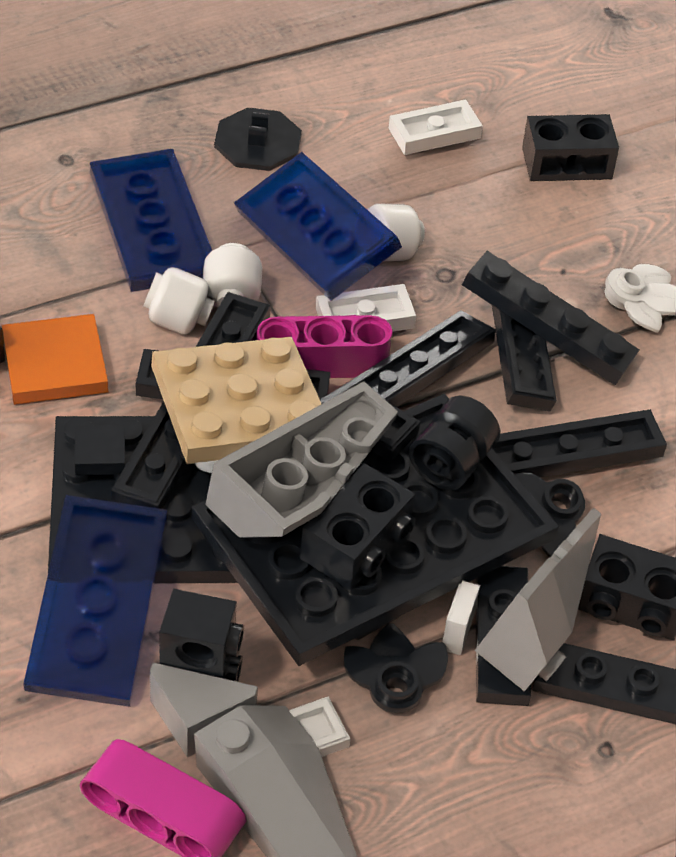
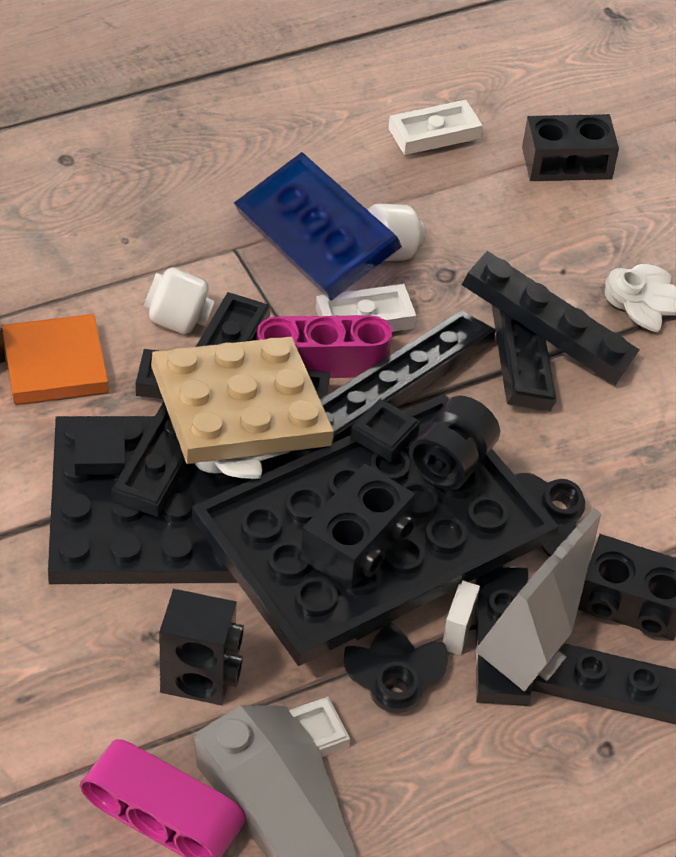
clear blue tile [23,495,167,707] -> none
clear blue tile [89,149,212,292] -> none
light grey slope [150,663,258,757] -> none
white head [203,243,263,308] -> none
light grey wedge [206,381,398,537] -> none
black piece [214,107,302,171] -> none
black plate [492,409,667,478] -> none

